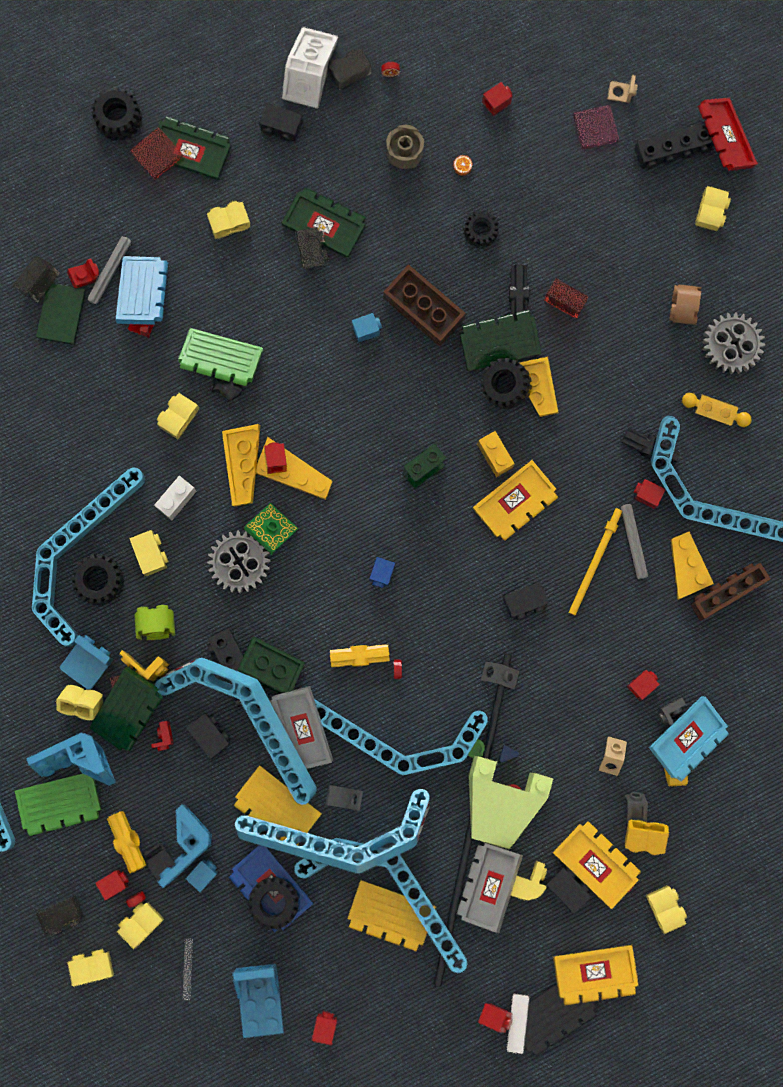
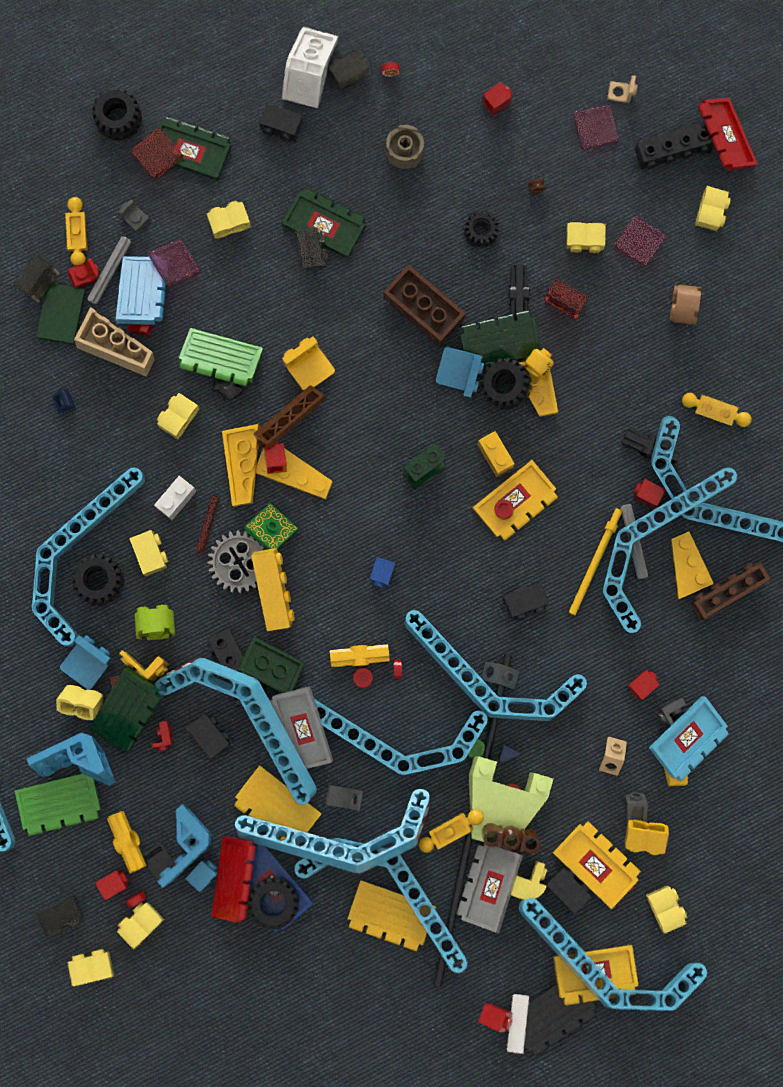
clear bar [182,938,193,1000] -> none
dark azure bracket [233,964,284,1038] -> none
red brick [312,1011,337,1045] -> none
dark azure brick [352,313,382,343] -> none
orange tile [453,155,472,176] -> none
light grey gear [702,312,765,374] -> none
none -> dark blue slope [52,388,75,413]
none -> yellow plate [65,197,87,266]
none -> tan wedge [74,307,155,377]
none -> dark grey bracket [118,199,150,233]
none -> clear pink tile [148,240,200,286]
none -> clear red bar [196,495,220,552]
none -> red hinge [212,836,256,923]
none -> yellow brick [251,548,295,631]
none -> reddish brown fence [254,385,326,448]
none -> yellow bracket [282,337,335,391]
none -> red tile [353,668,373,688]
none -> medium azure beam [404,610,587,721]
none -> yellow plate [419,809,484,853]
none -> dark azure bracket [436,347,484,397]
none -> reddish brown piece [482,823,540,854]
none -> red tile [494,500,514,520]
none -> medium azure beam [519,898,707,1010]
none -> yellow head [525,348,554,377]
none -> reddish brown bush [528,178,546,194]
none -> light yellow brick [566,222,606,253]
none -> medium azure beam [603,468,737,633]
none -> clear pink tile [614,215,666,267]

